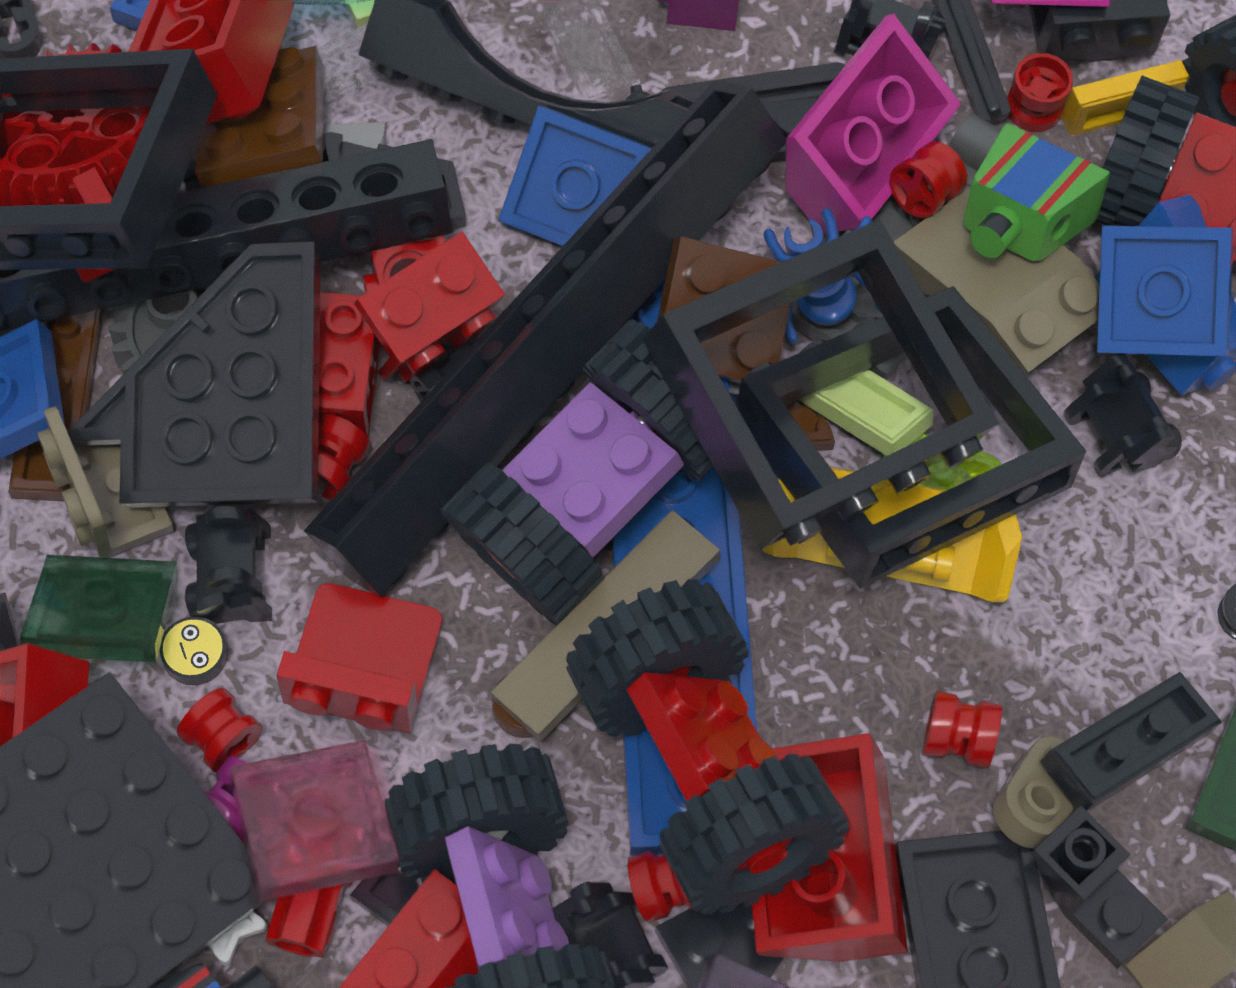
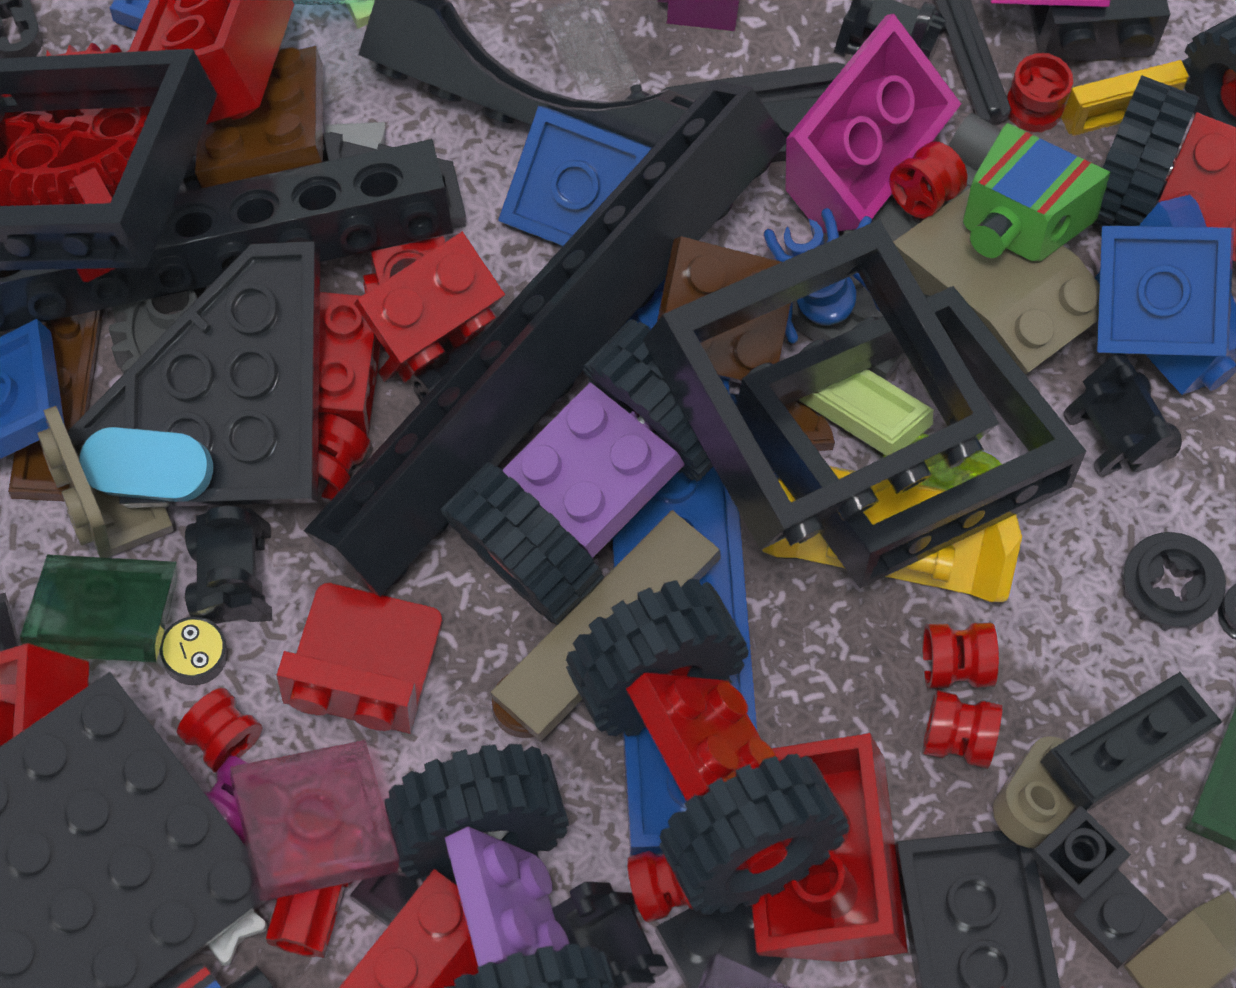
none -> medium azure tile [79,427,213,502]
none -> red wheel [922,623,999,688]
none -> black gear [1121,532,1226,631]

